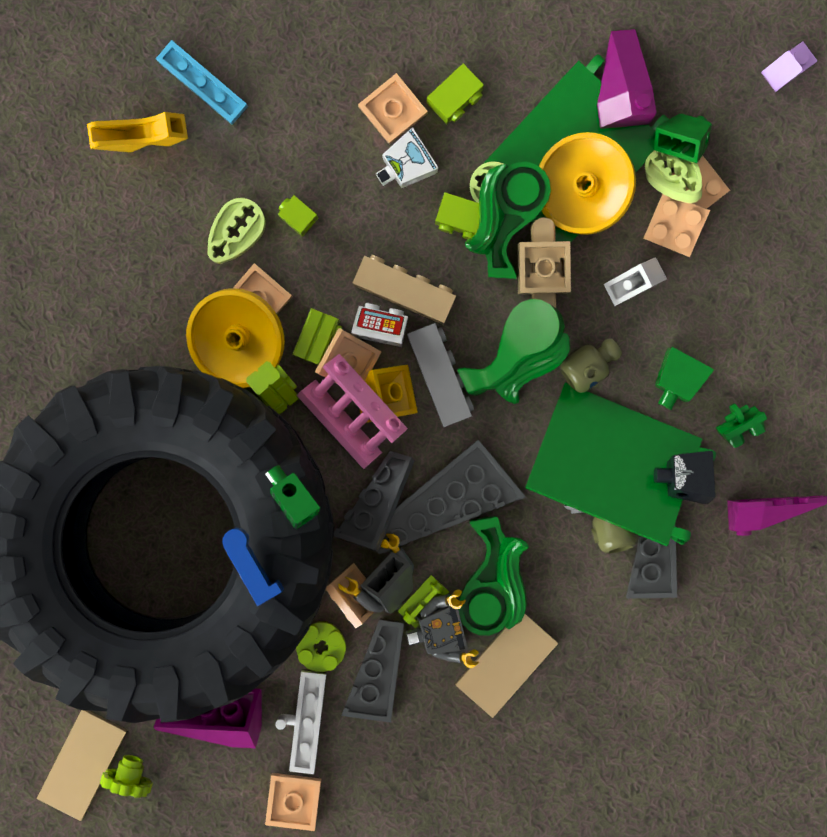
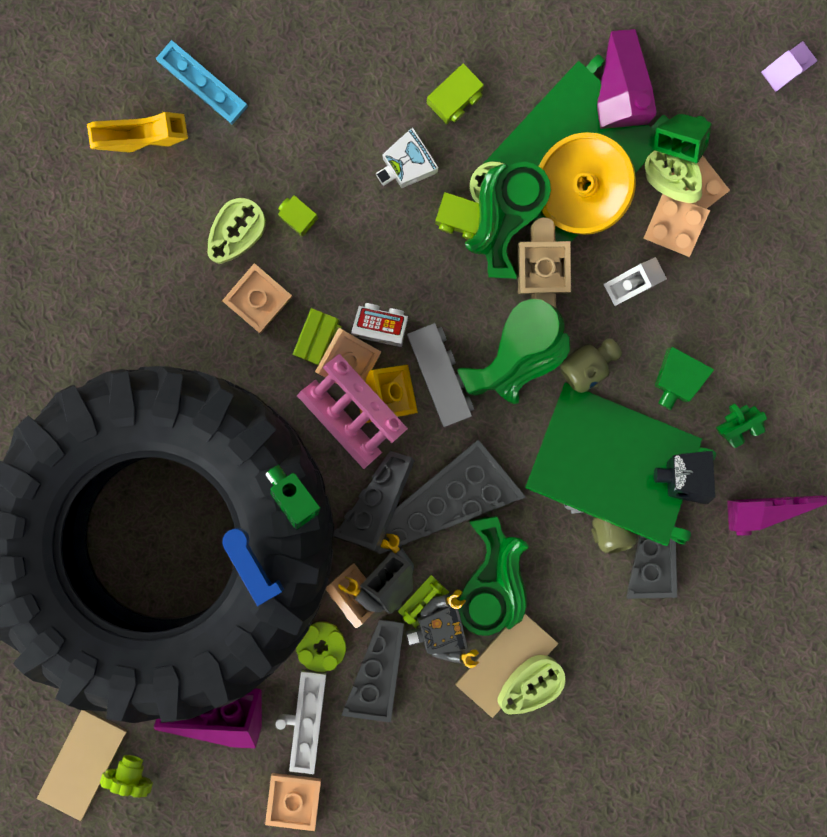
yellow dish [186,288,285,388] -> none
lime brick [246,361,299,414] -> none
tan brick [353,255,456,325] -> none
light nougat plate [358,73,428,145] -> none
none -> yellowish green piece [498,655,565,714]

